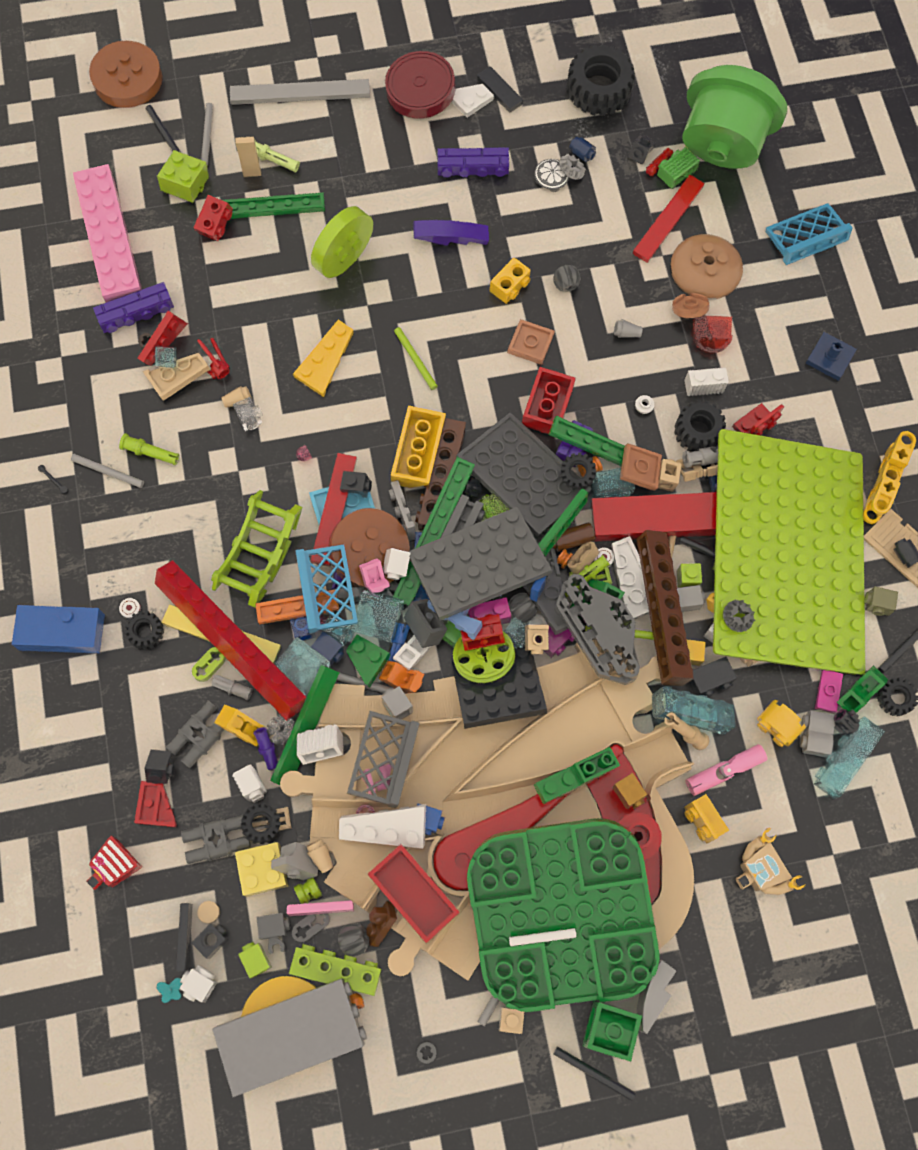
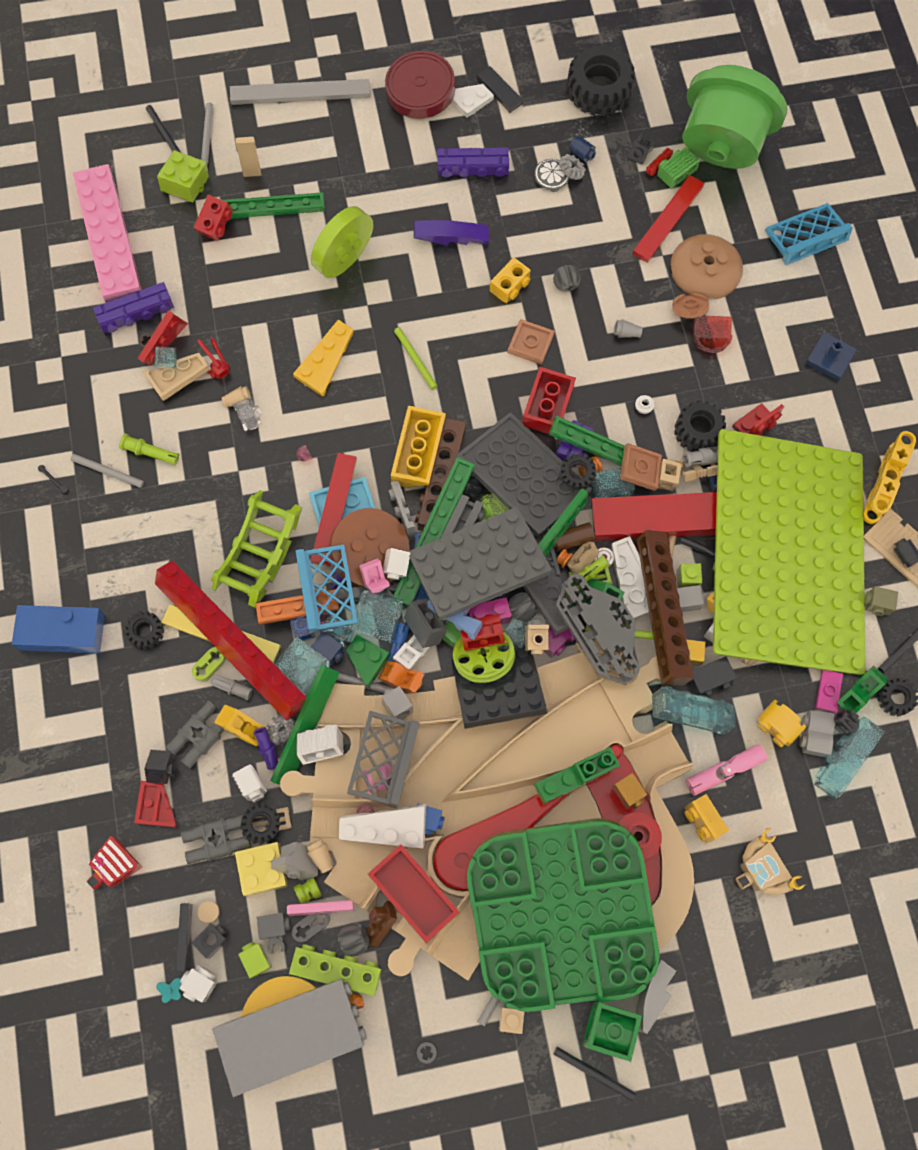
dark orange brick [89,41,162,108] -> none
white tile [119,598,141,619] -> none
yellowish green pin [255,141,300,172] -> none
black bracket [340,471,372,498] -> none
white bar [509,928,577,946] -> none
blue tile [530,576,546,602] -> none
tan pin [664,713,709,750] -> none
white brick [685,368,729,396] -> none
dark grey gear [723,599,755,632] -> none

